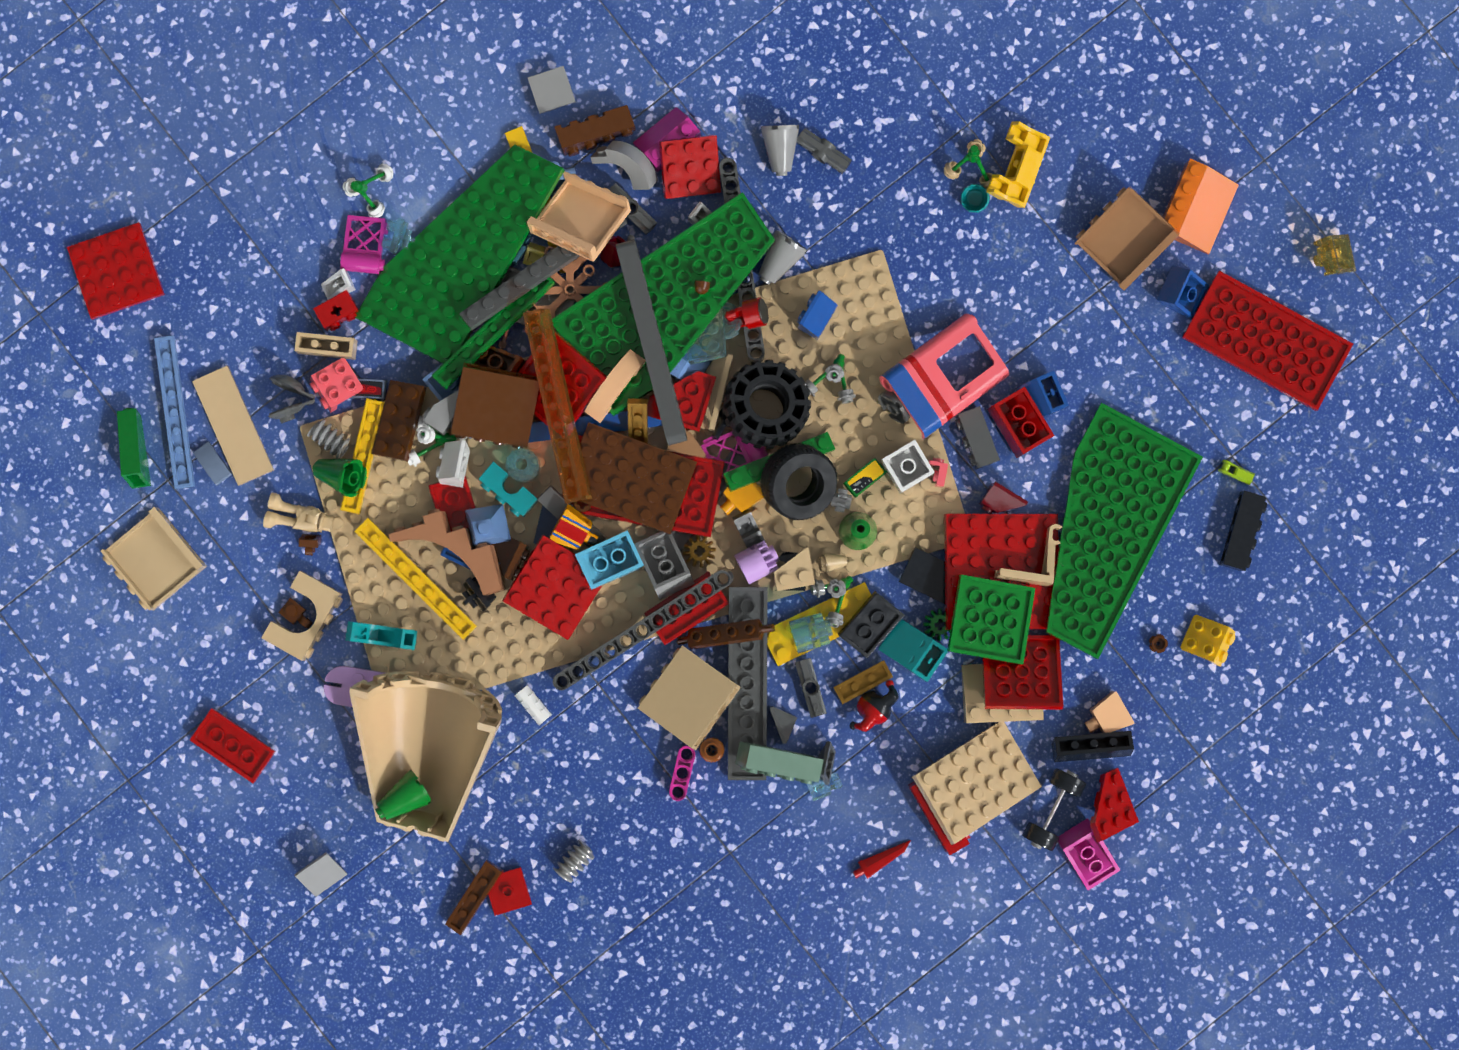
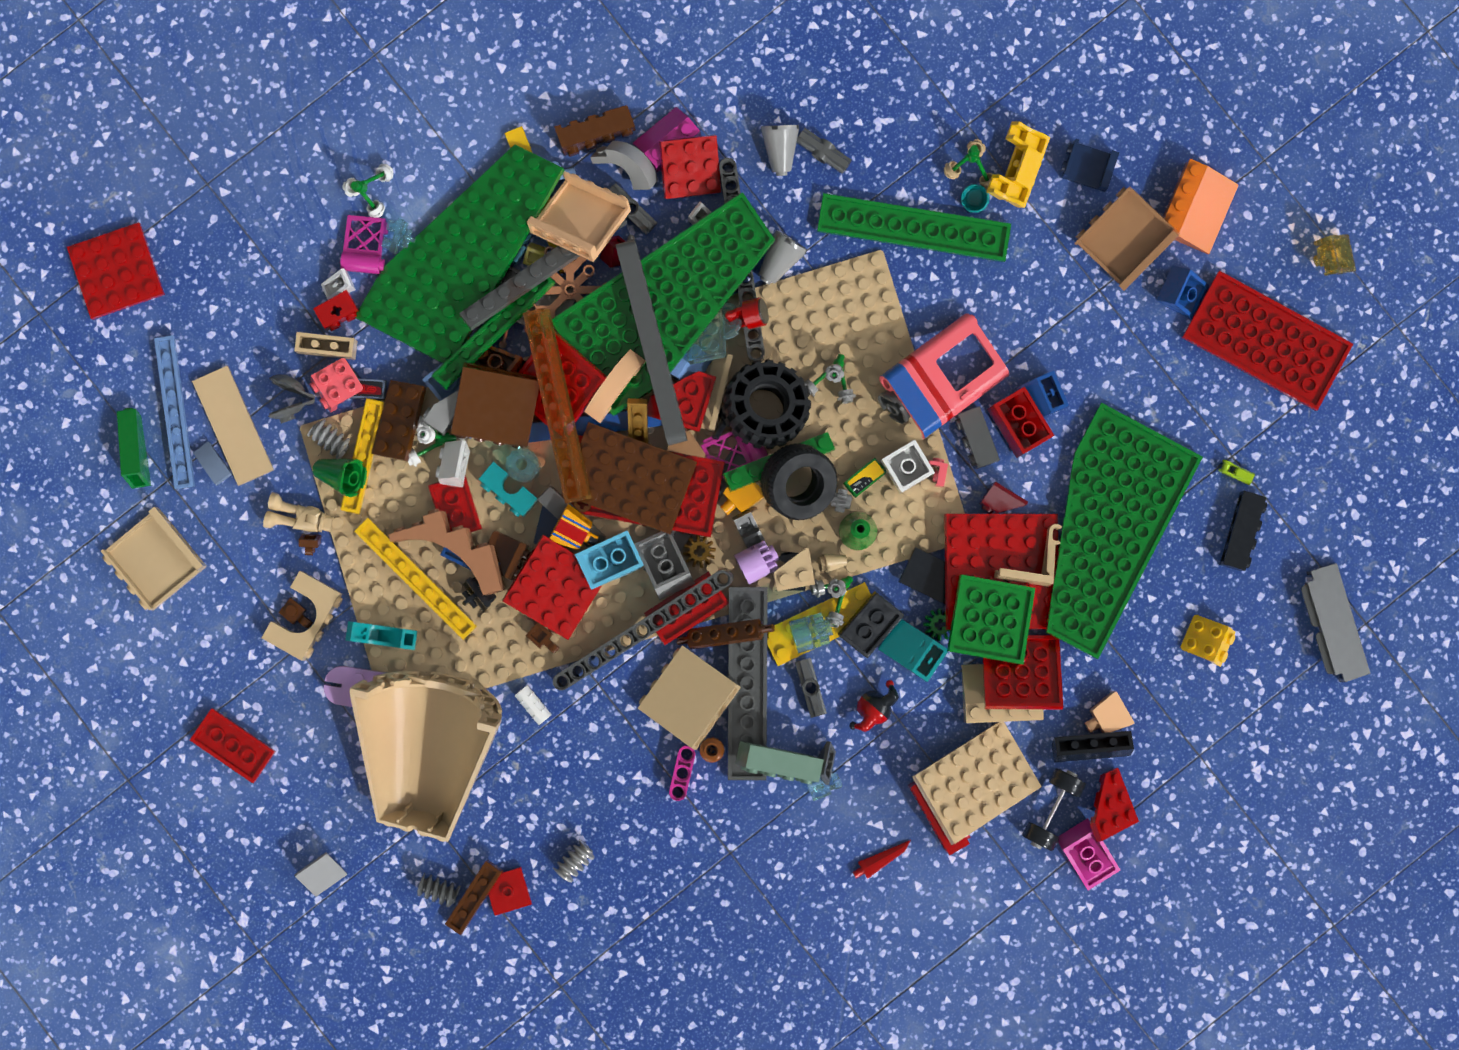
green cone [375,770,431,820] -> none
medium blue slope [465,504,511,547] -> none
light grey piece [528,66,576,114] -> none
reddish brown hinge [694,280,710,294] -> none
dark grey slope [769,706,797,744] -> none
blue slope [797,291,838,340] -> none
pearl gold plate [833,660,893,704] -> none
reddish brown plate [1149,634,1168,653] -> none
none -> dark grey piece [417,873,461,908]
none -> reddish brown plate [525,622,560,654]
none -> green plate [817,193,1011,262]
none -> dark blue panel [1060,139,1119,192]
none -> slope [1301,563,1371,682]

